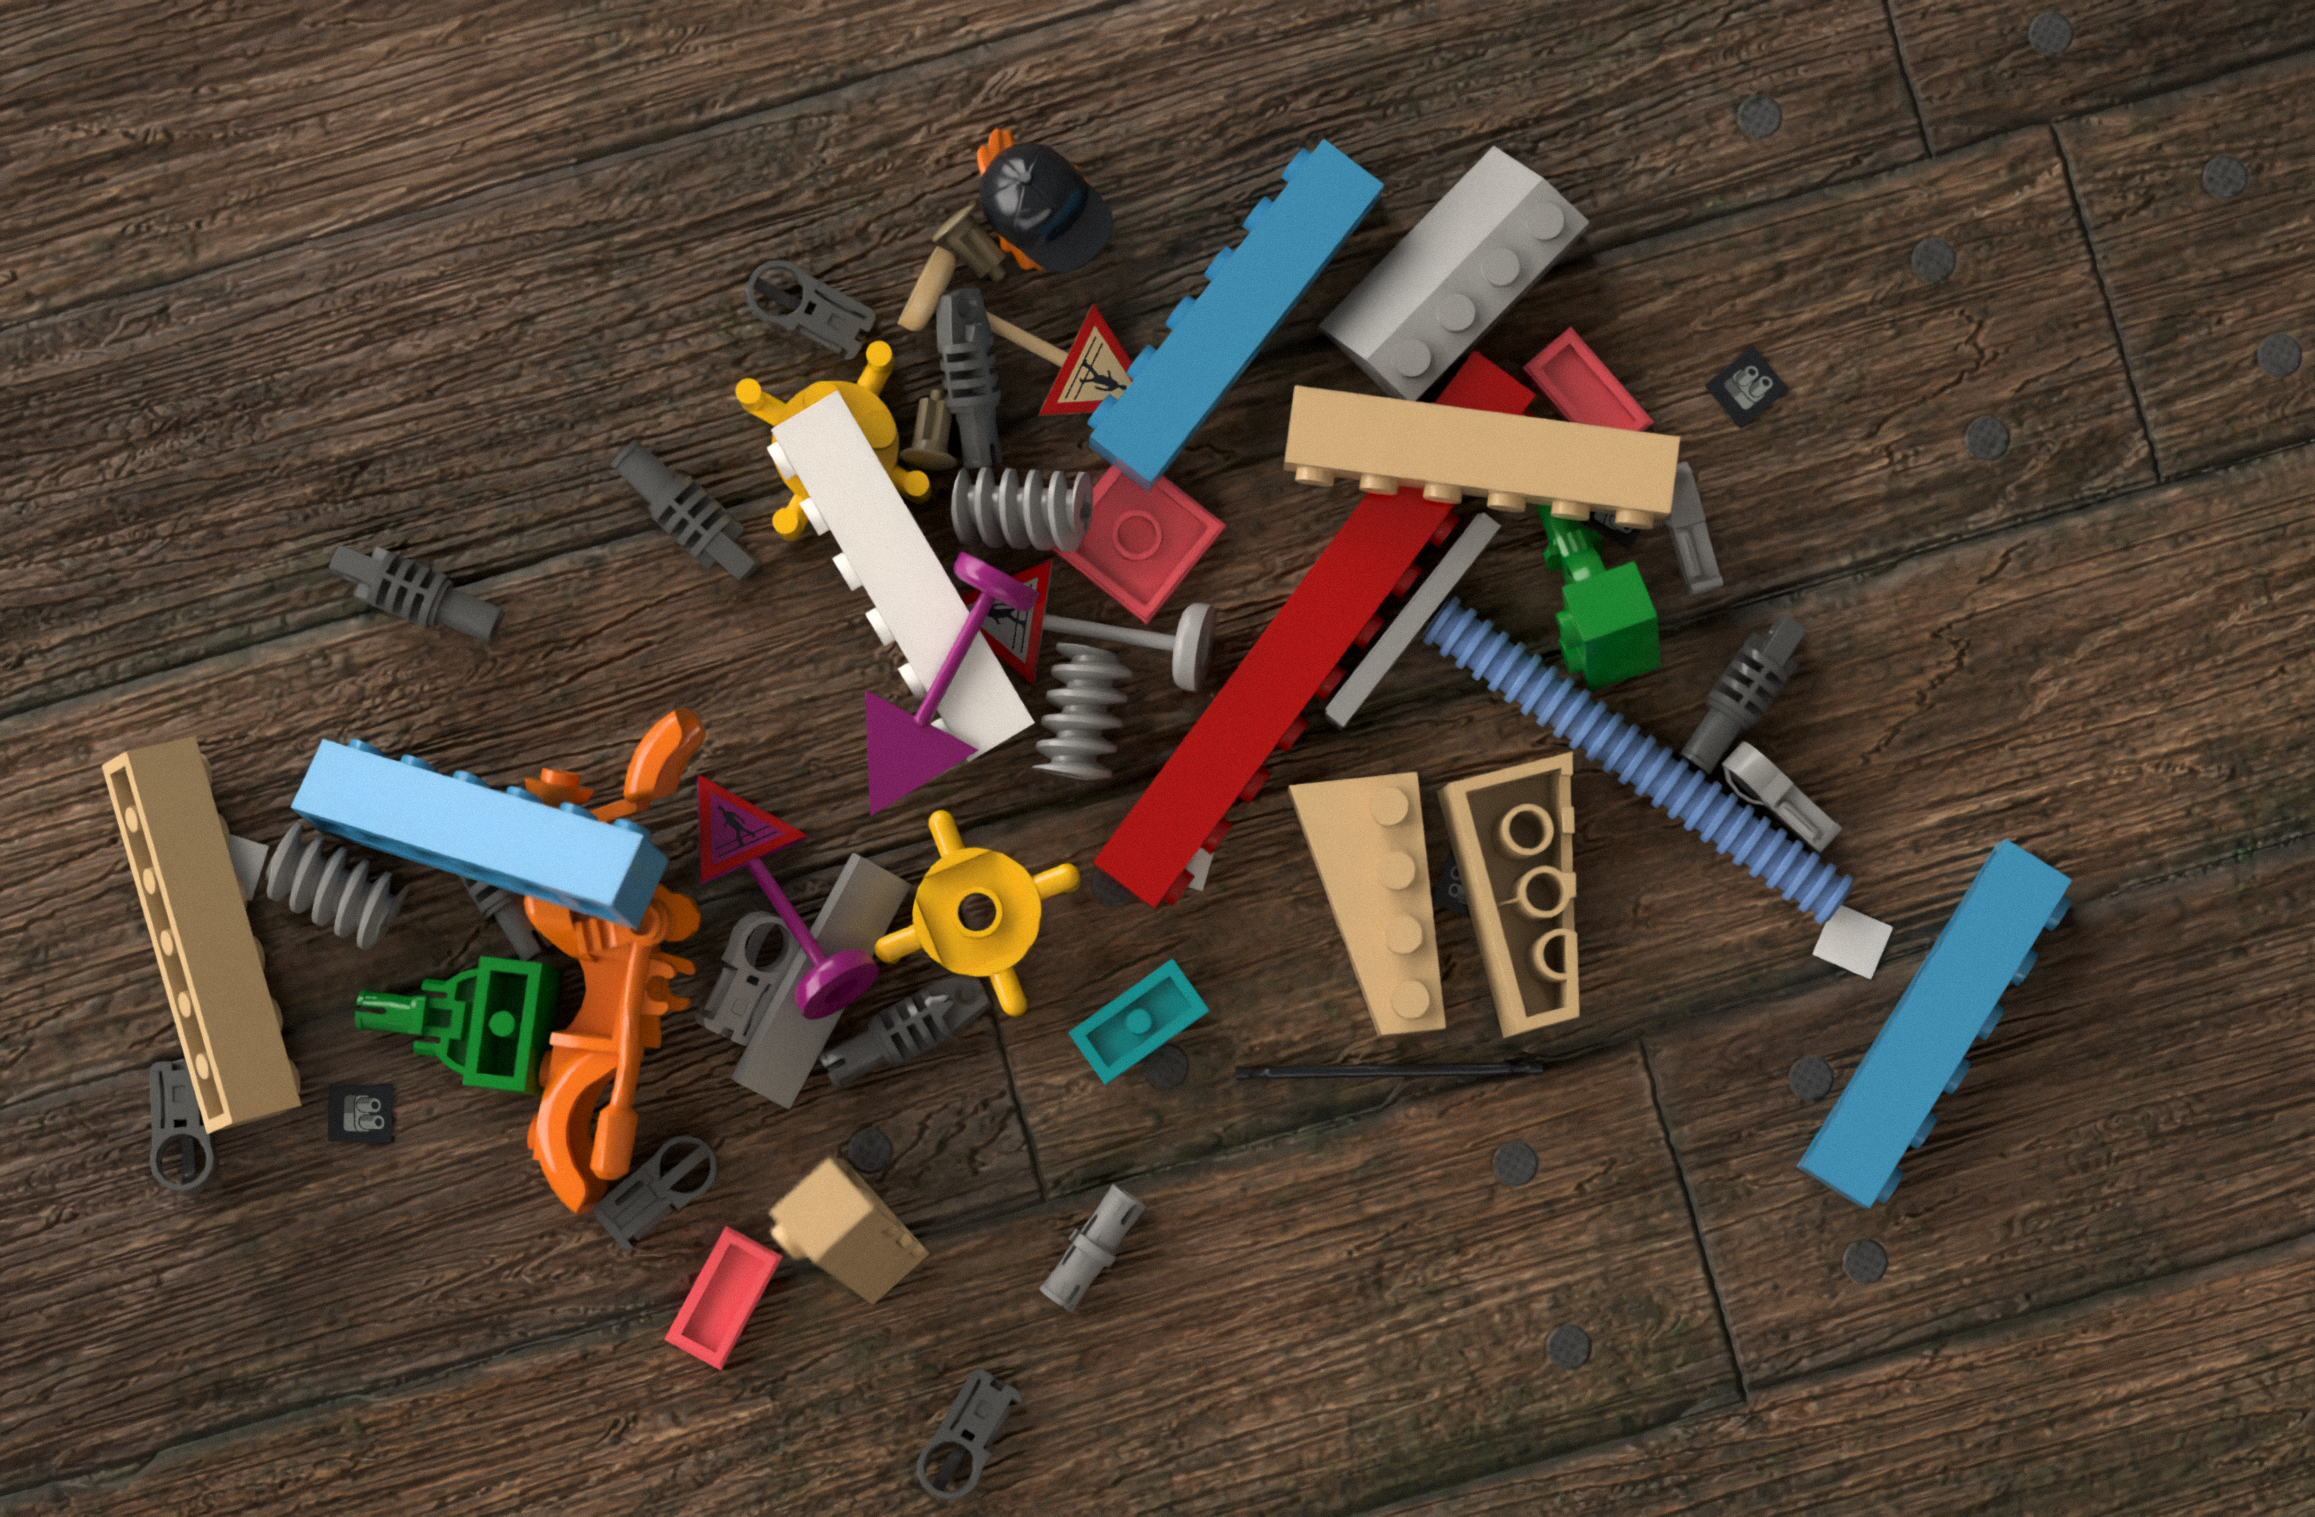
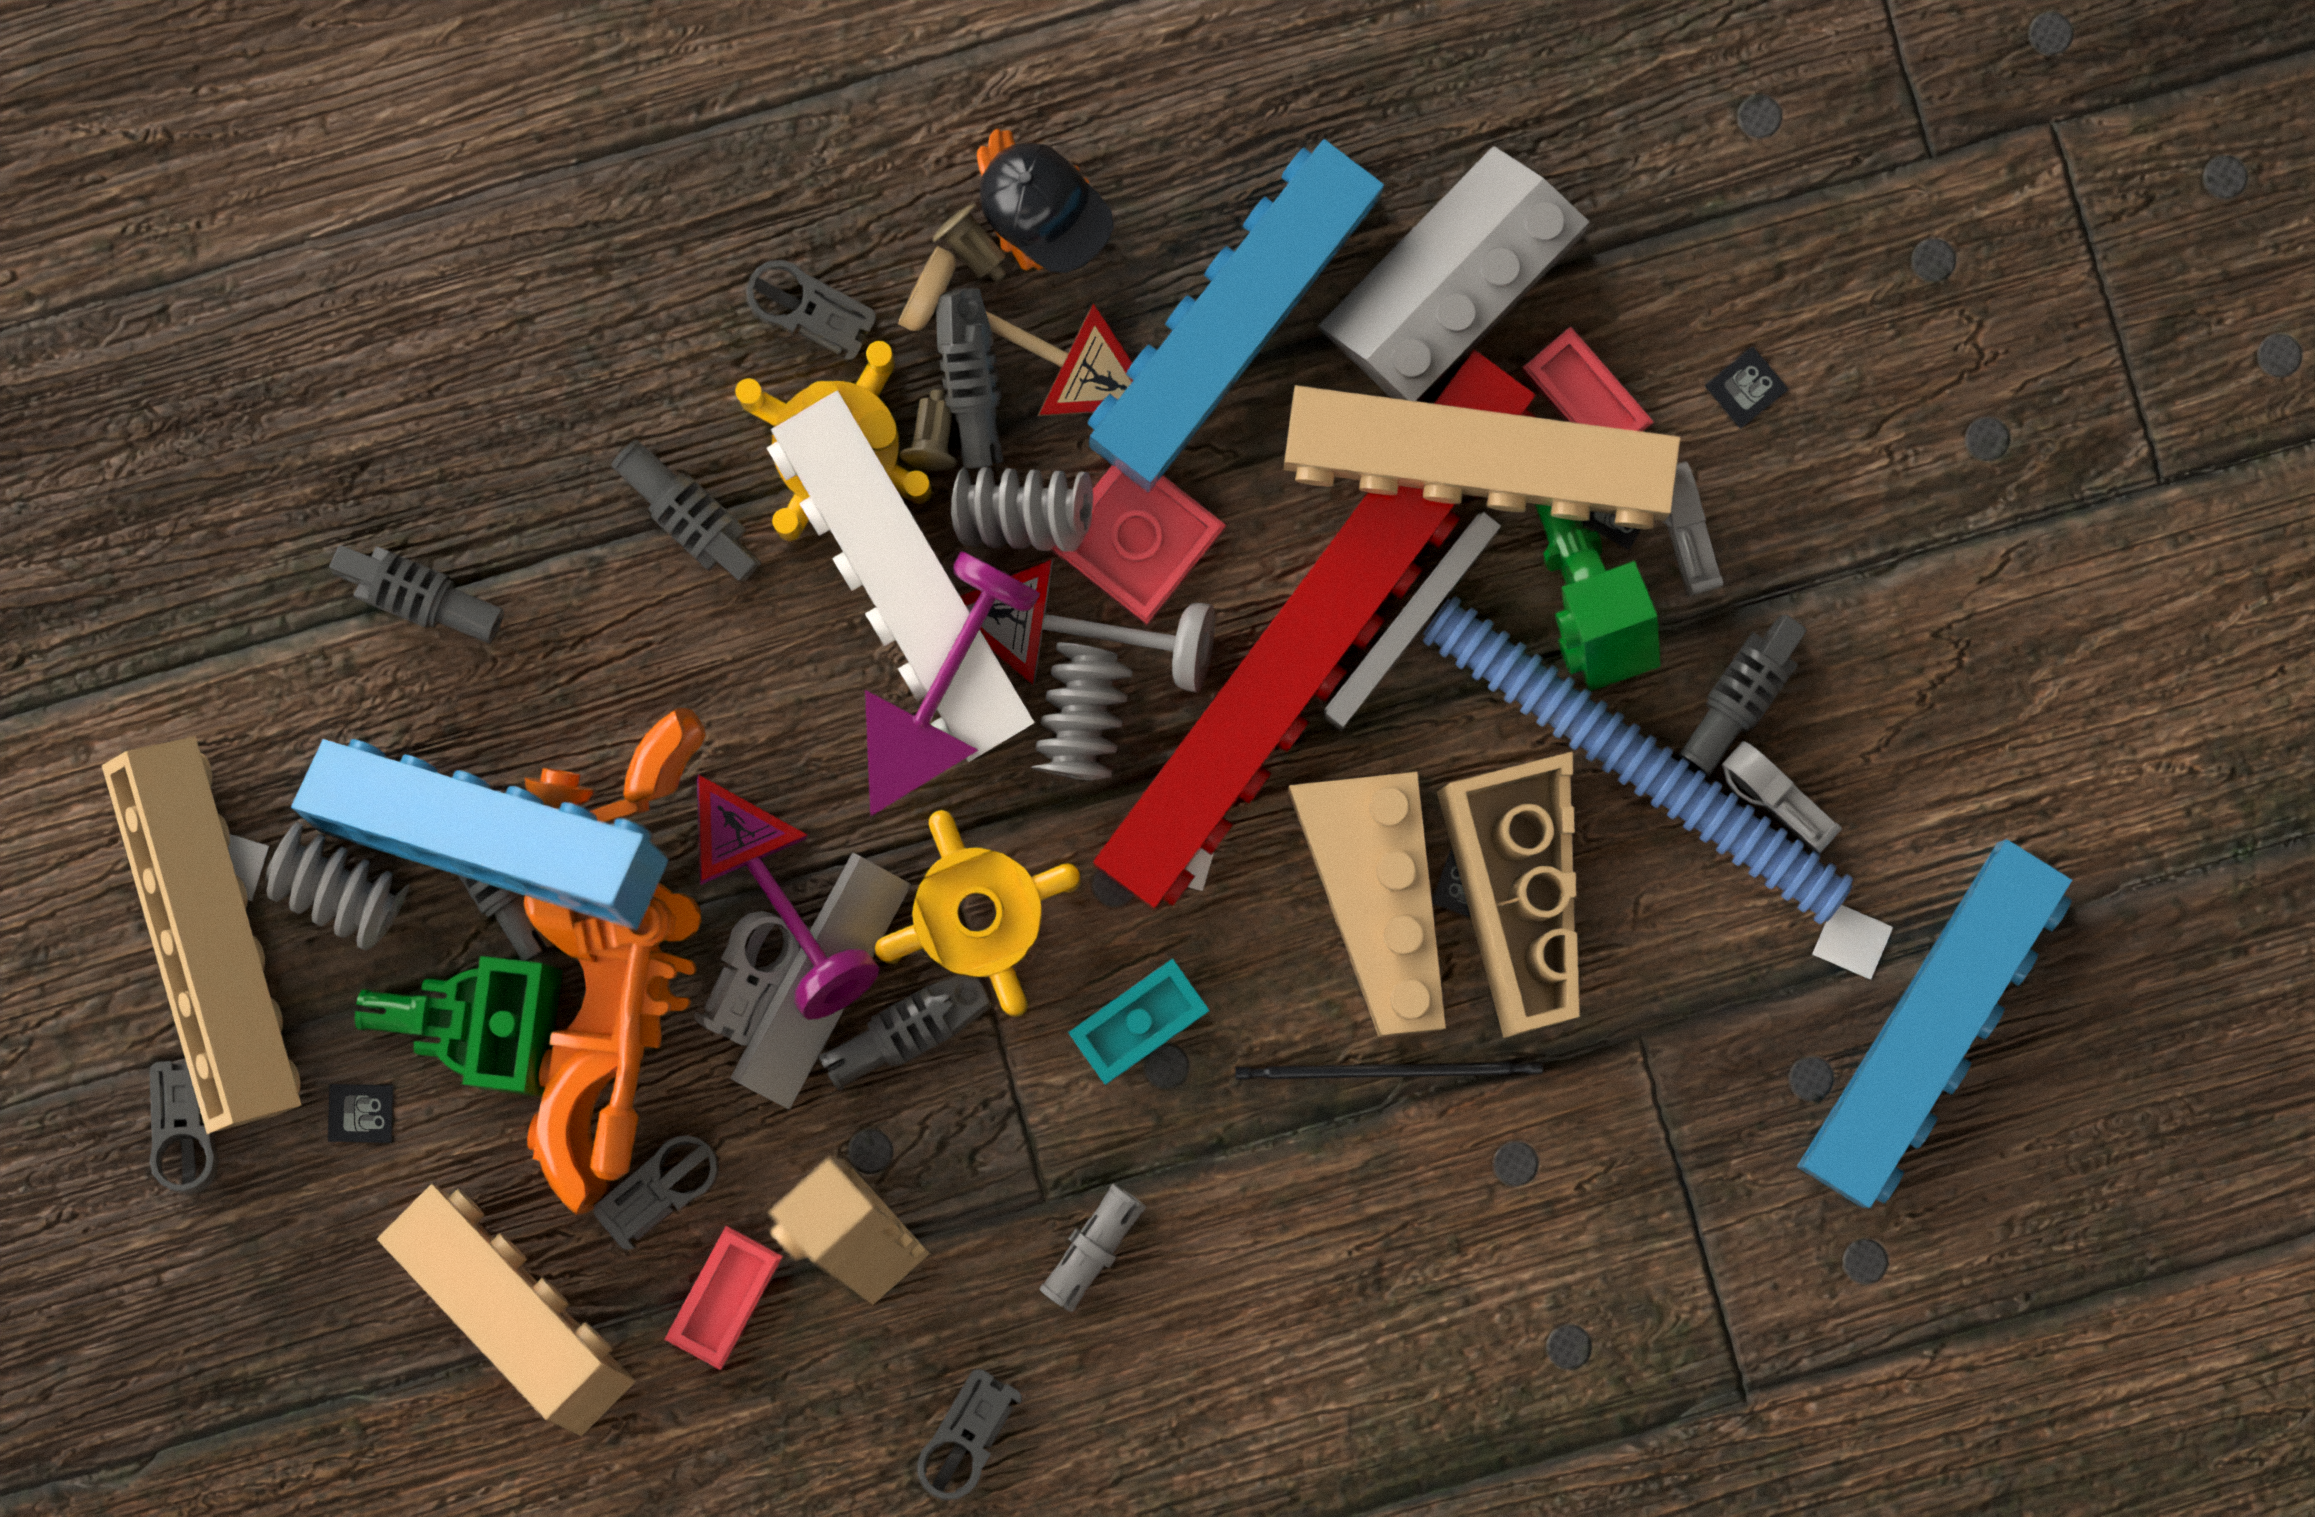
none -> tan wedge [377,1184,636,1436]

